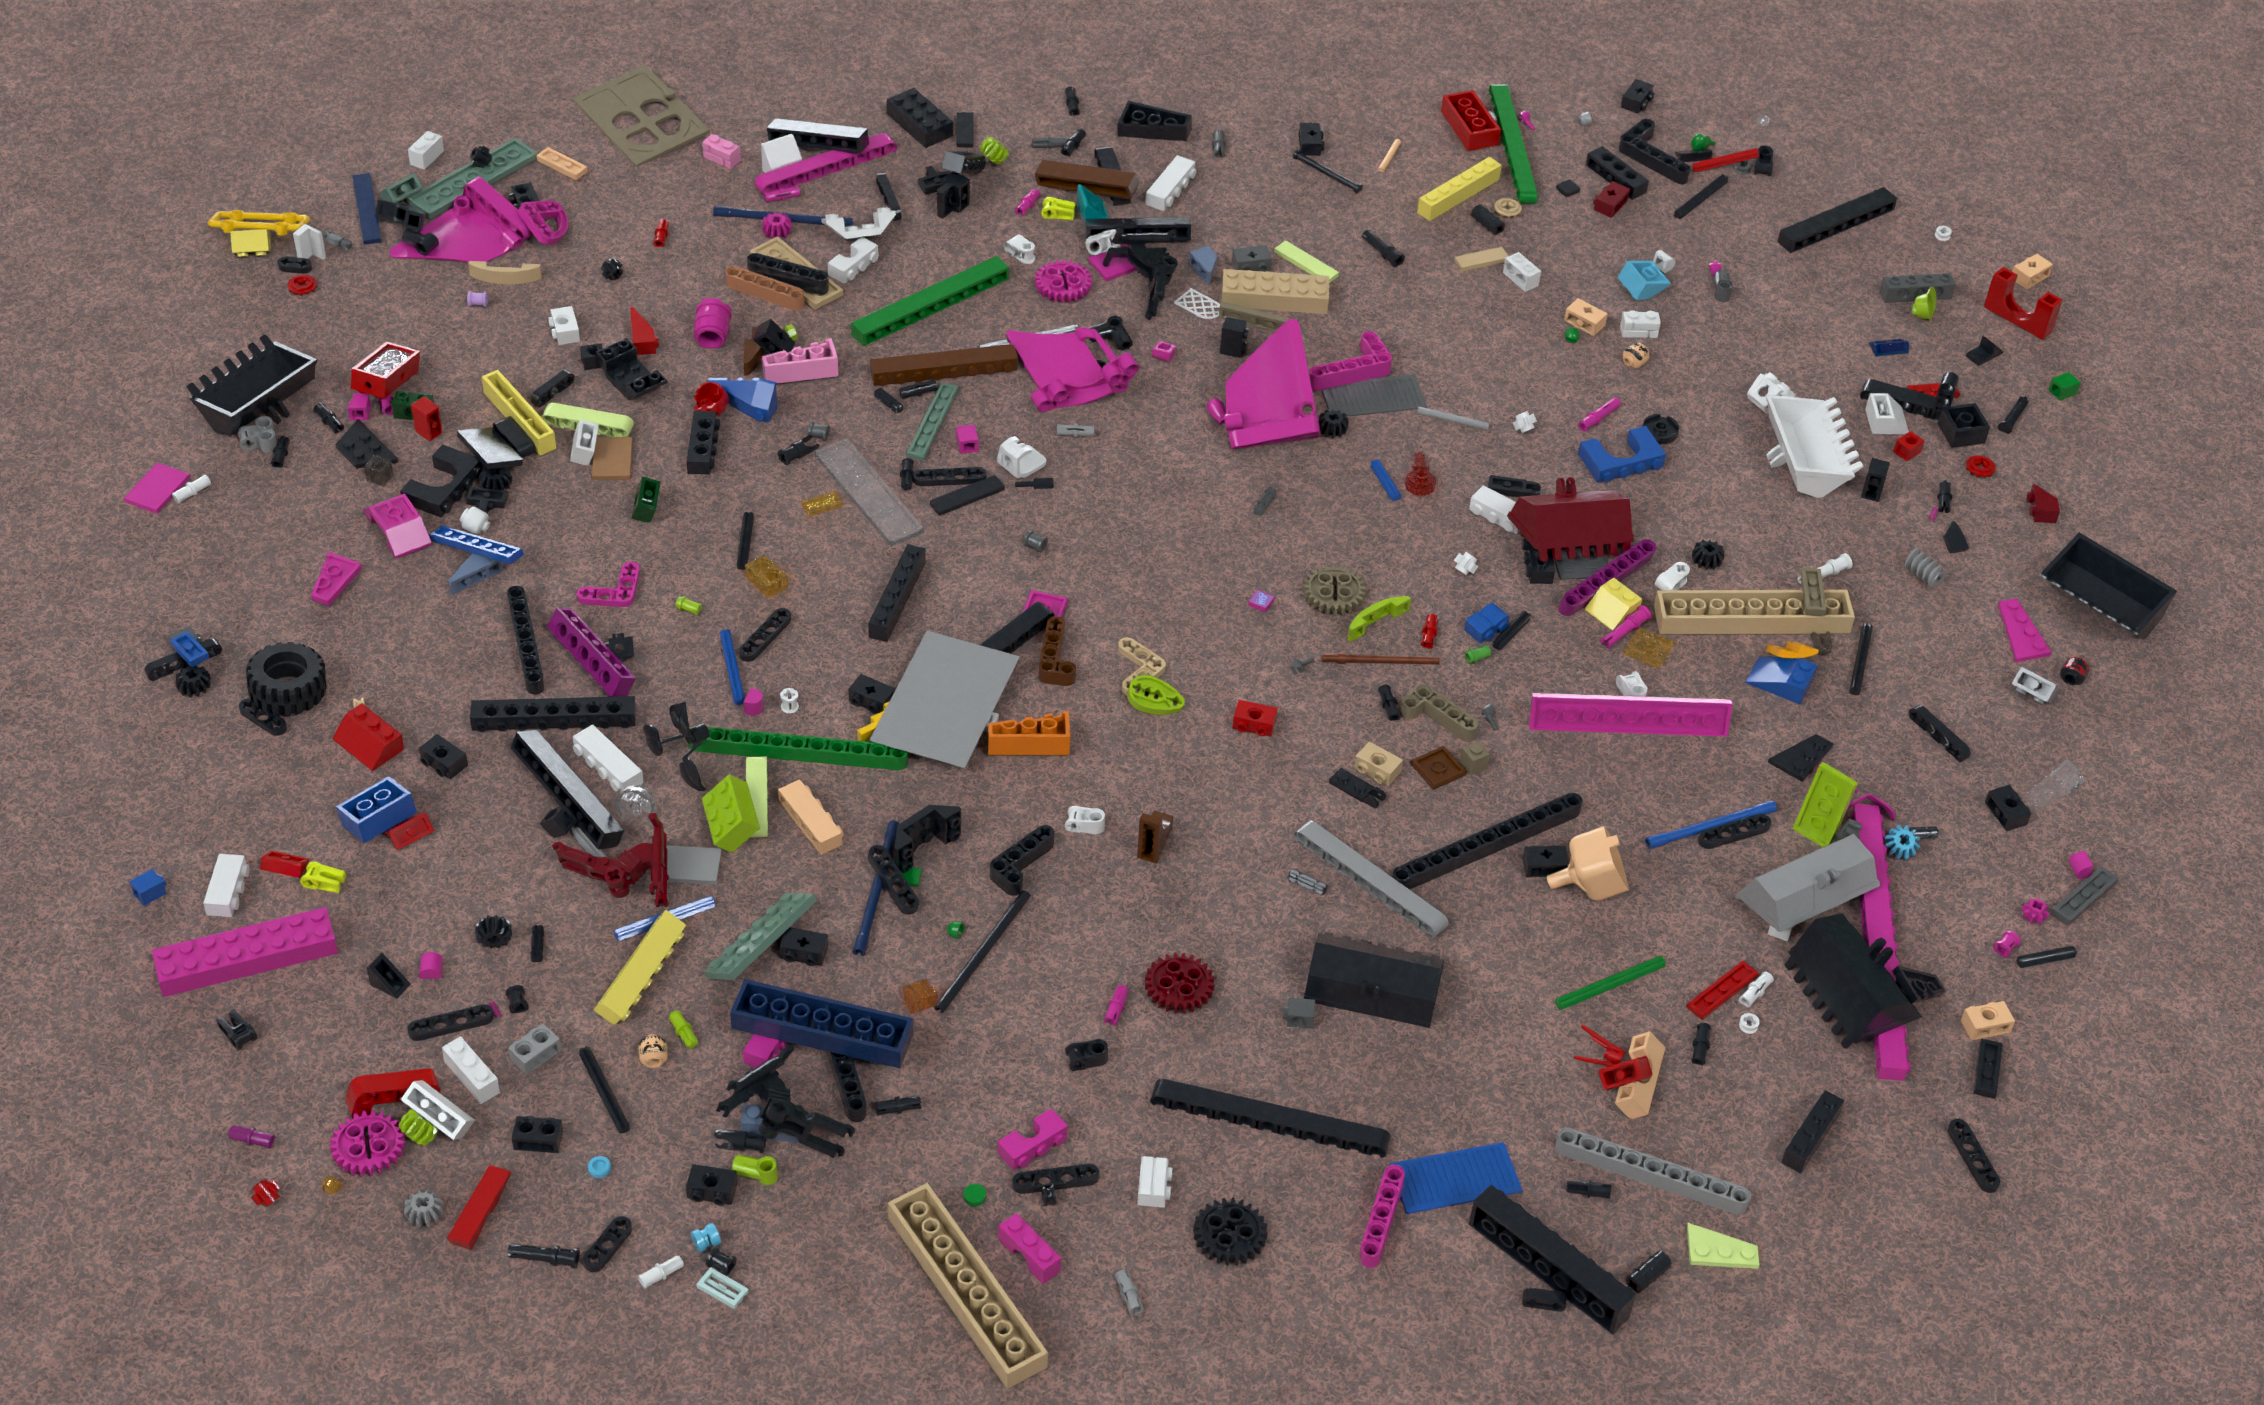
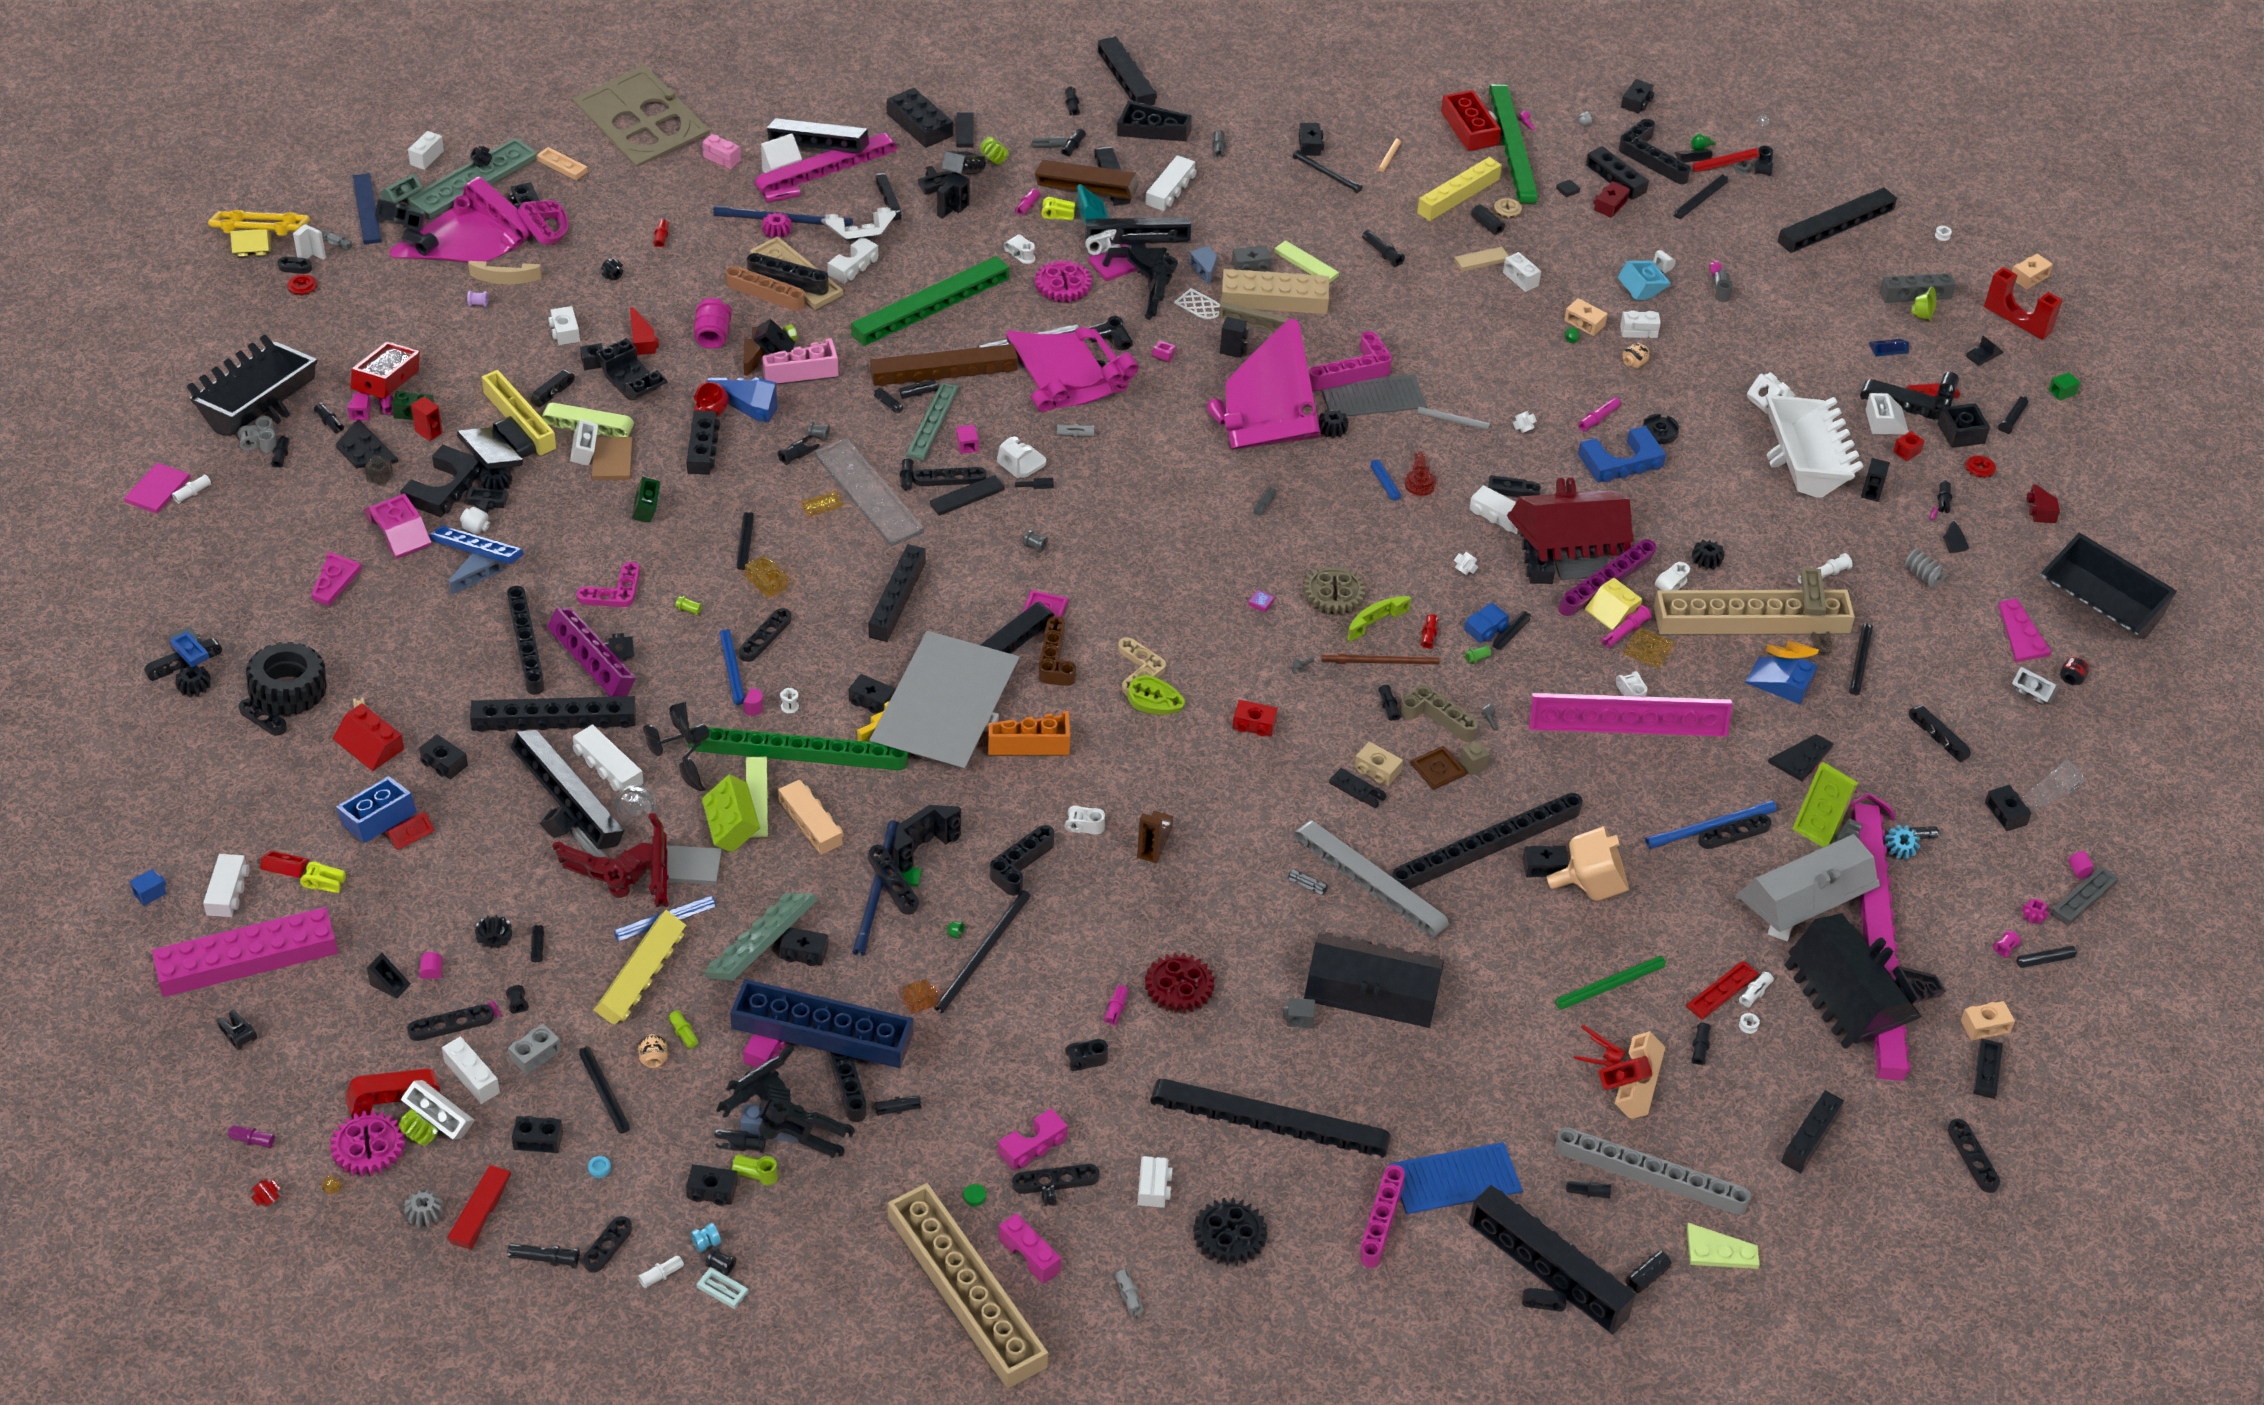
none -> black brick [1097,36,1157,106]

